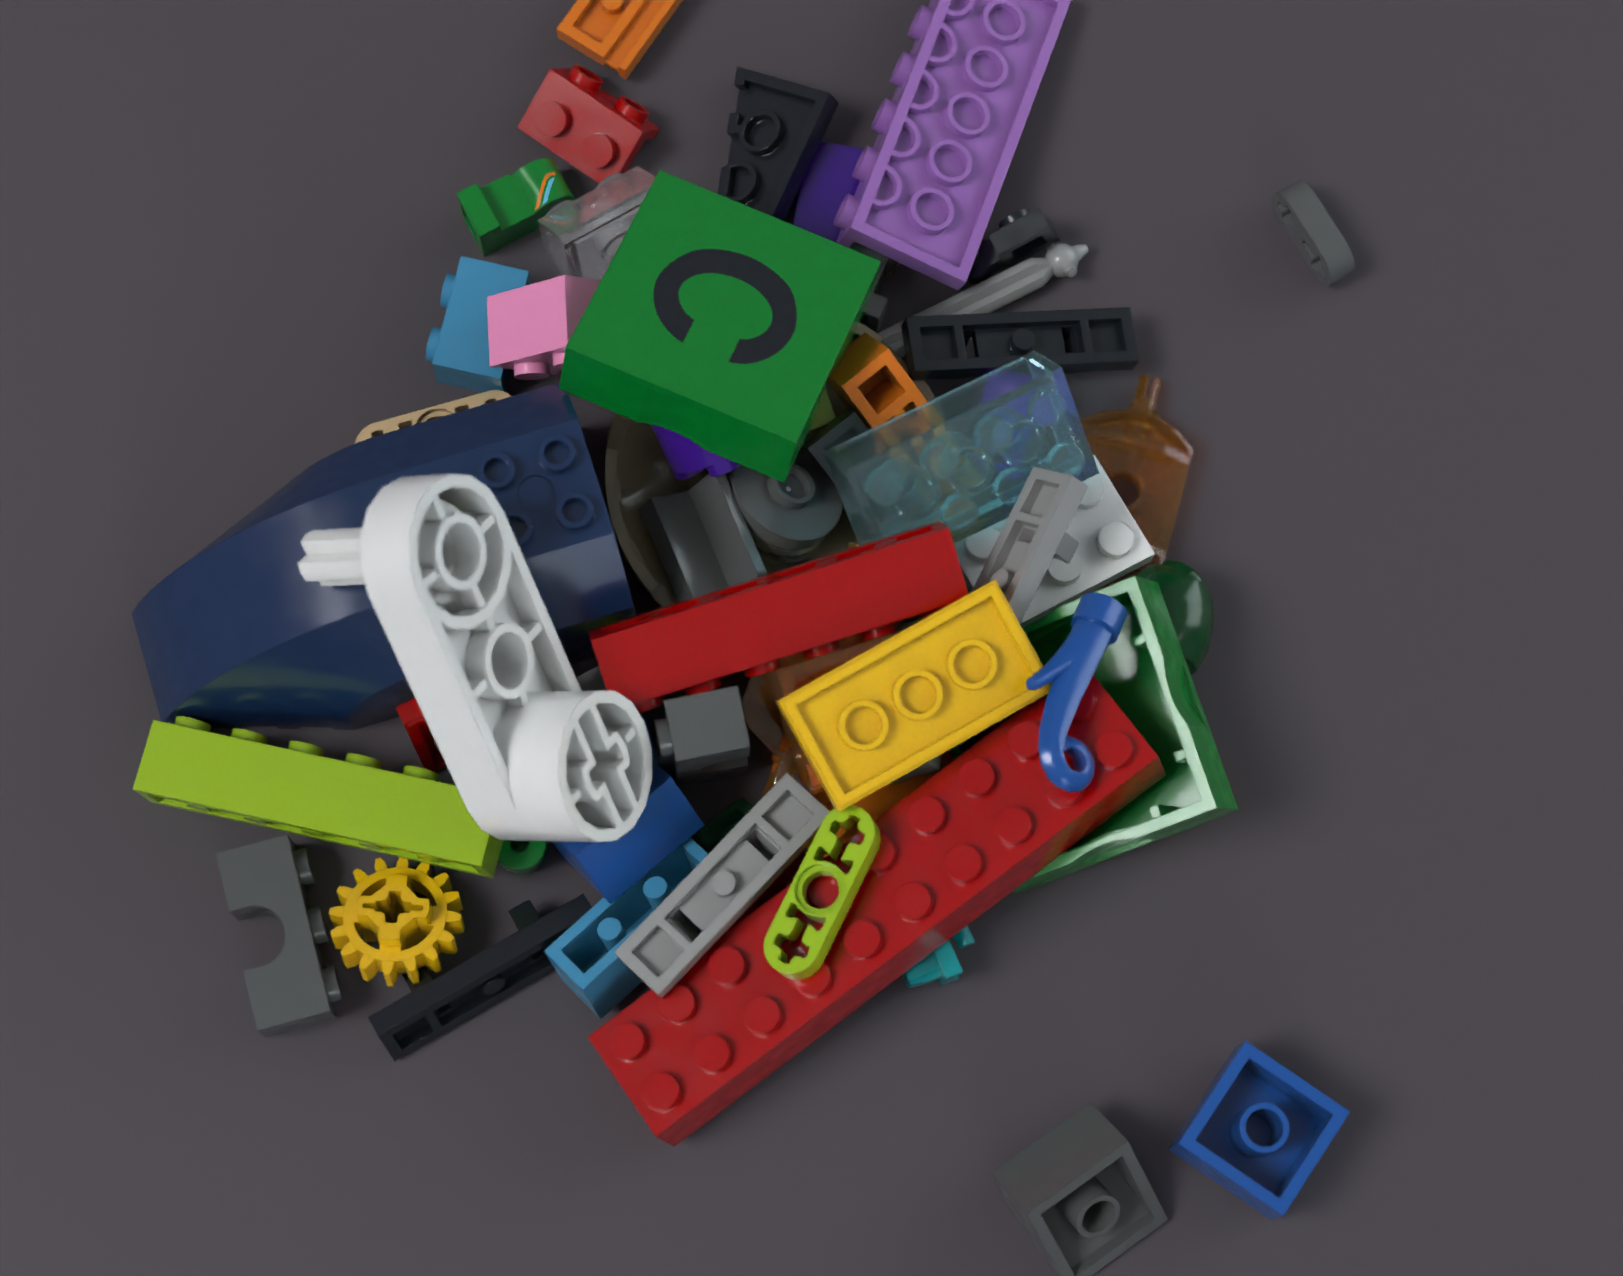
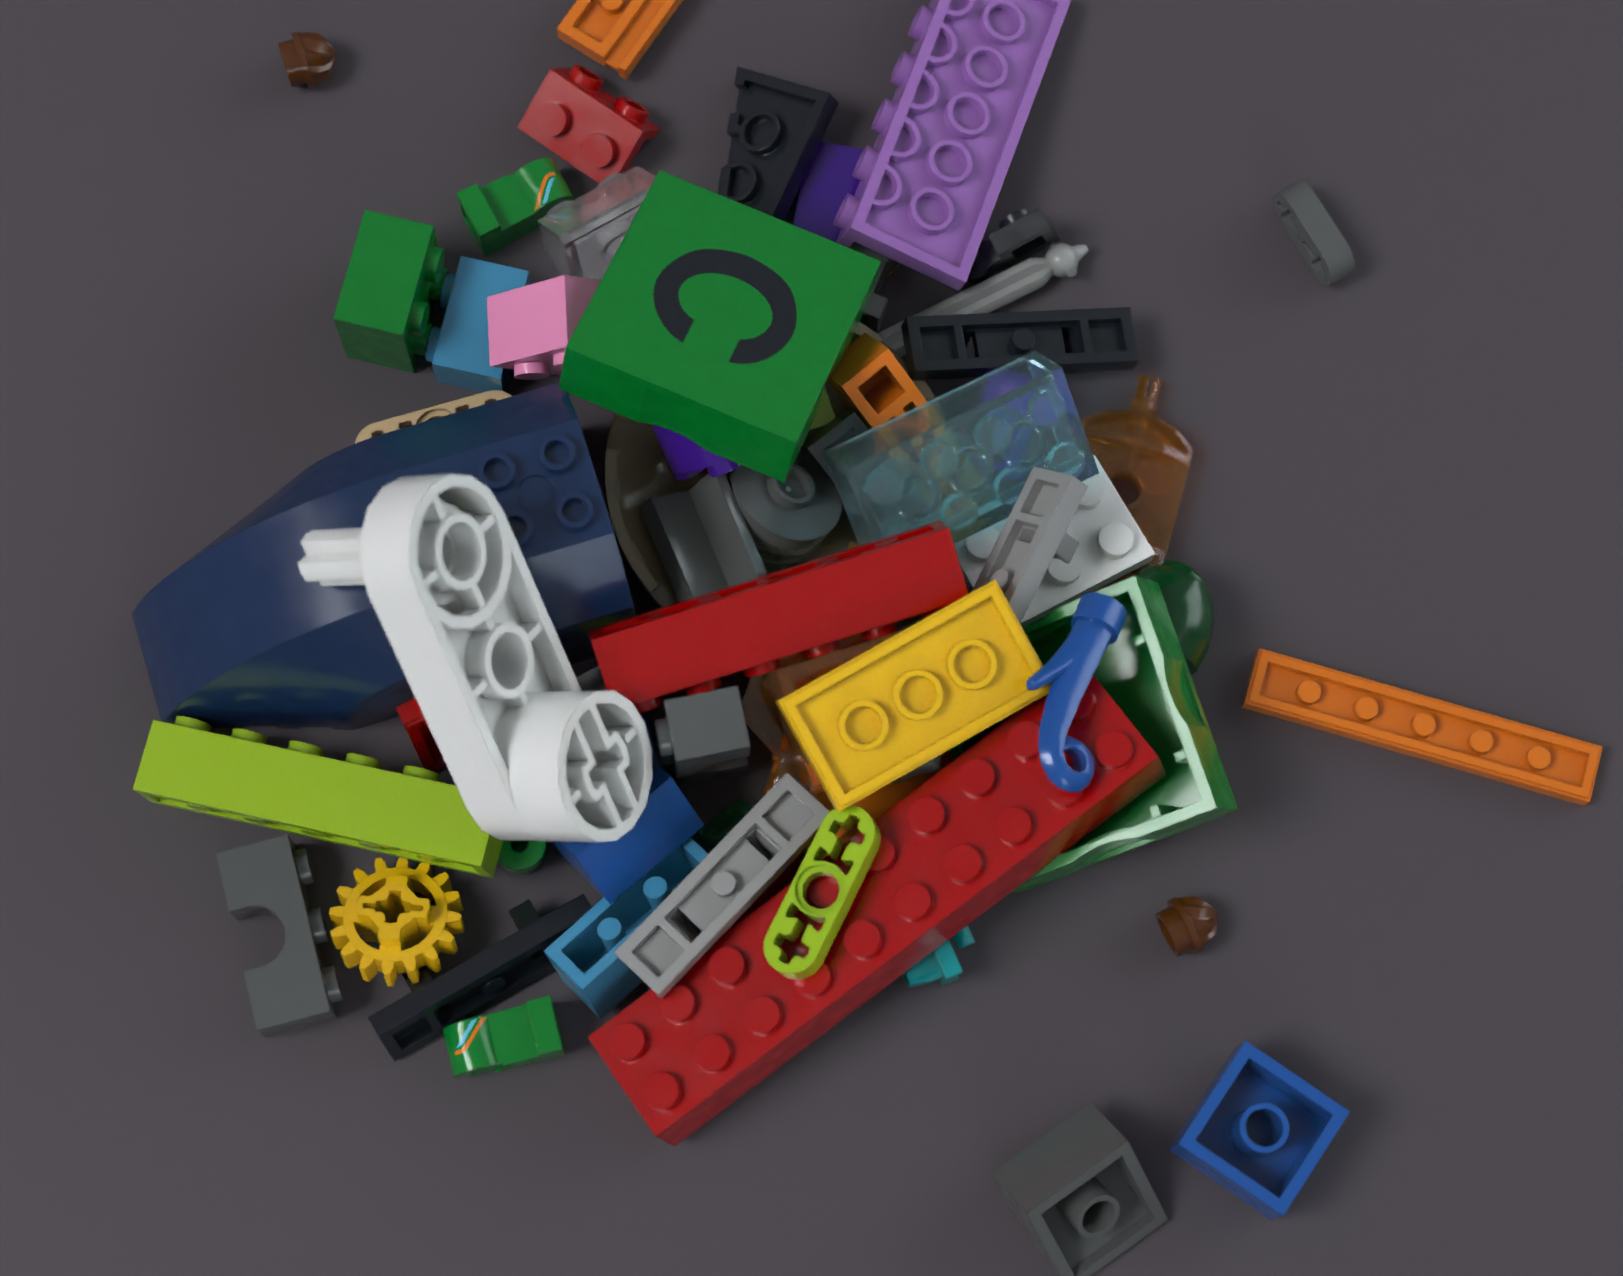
none -> reddish brown plate [278,31,336,89]
none -> green brick [333,210,450,373]
none -> green leg [443,995,565,1078]
none -> reddish brown plate [1155,896,1217,957]
none -> orange tile [1241,648,1603,806]

